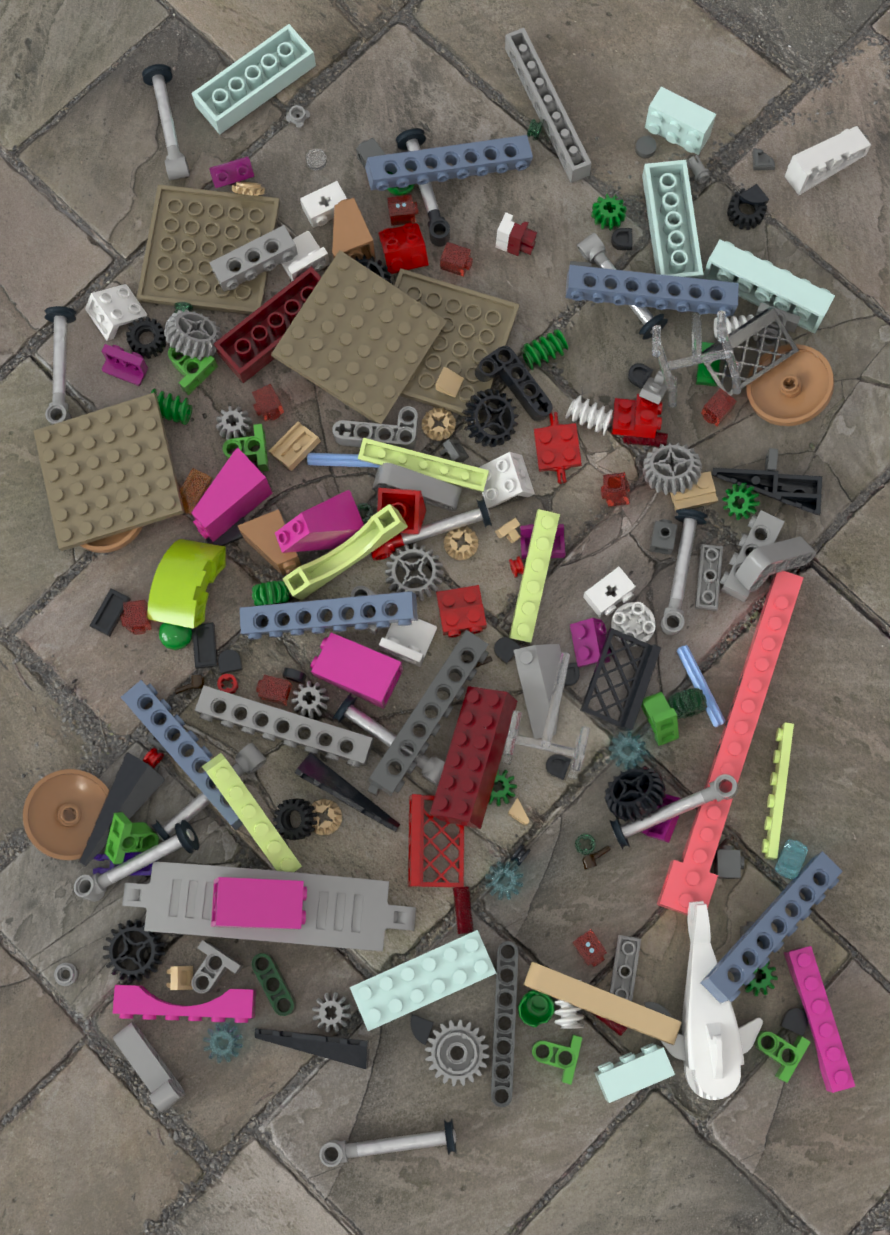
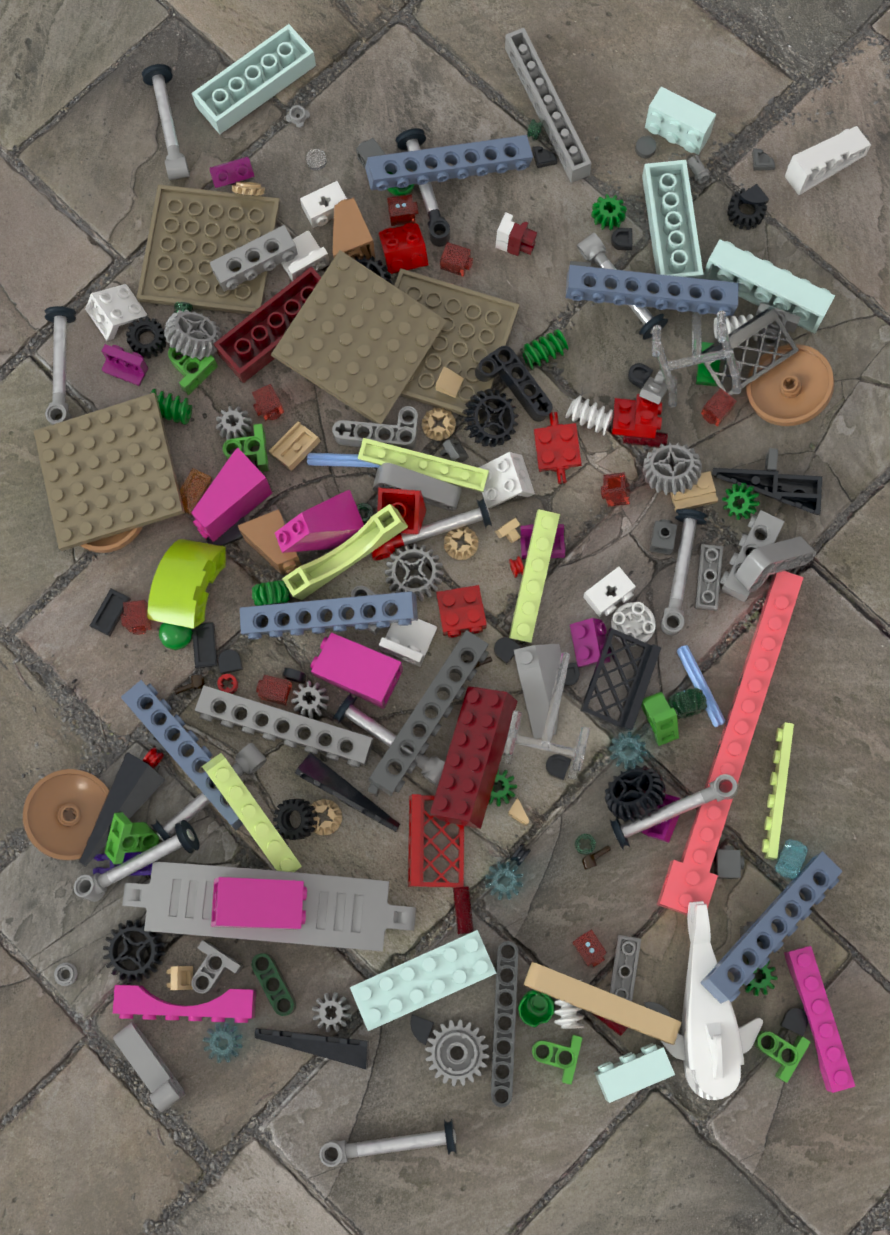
none -> black tile [532,146,557,168]

